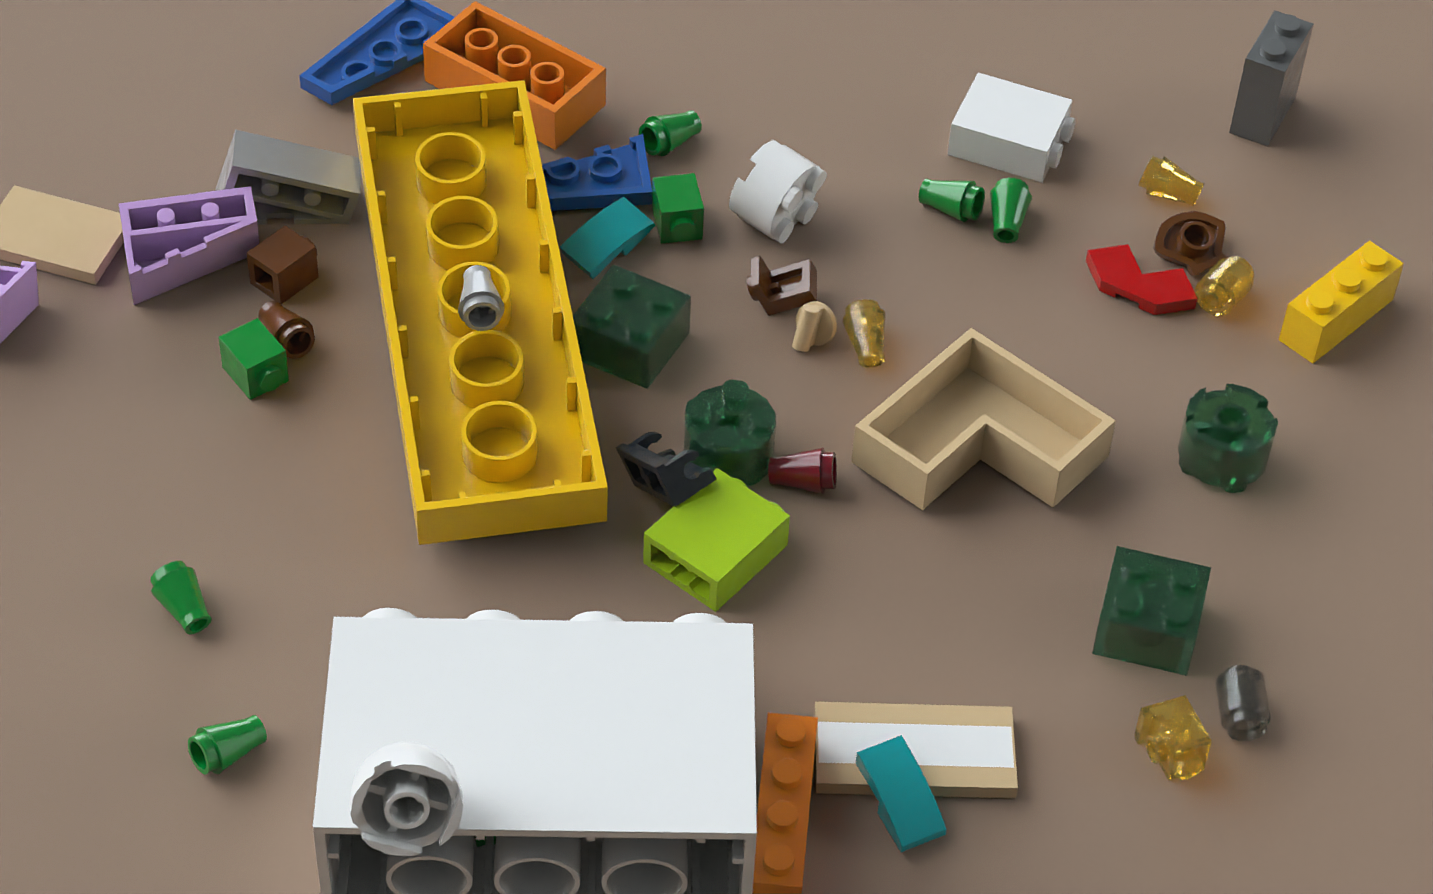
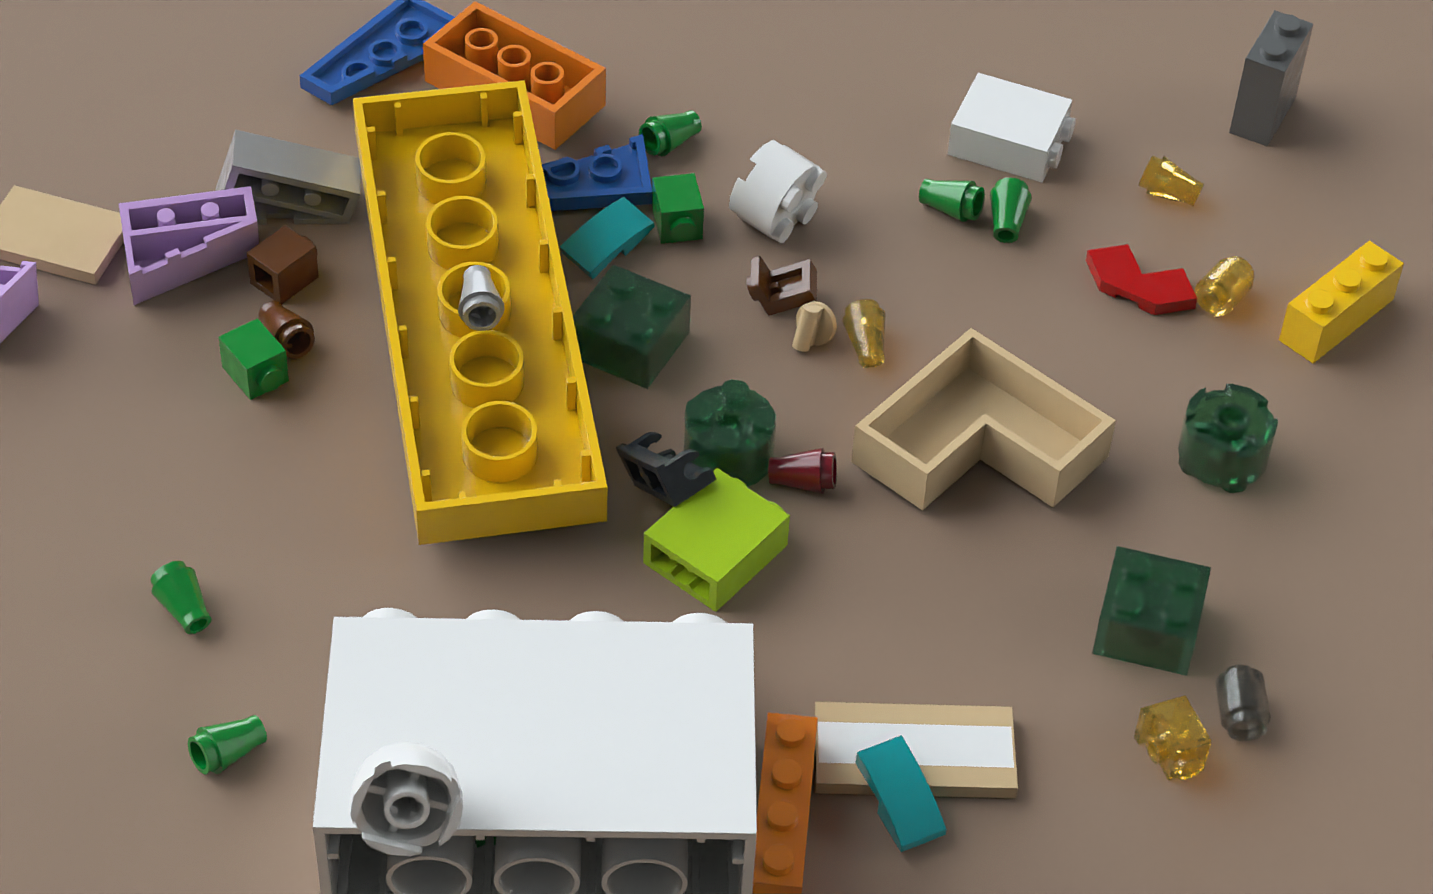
reddish brown animal [1153,211,1229,276] -> none

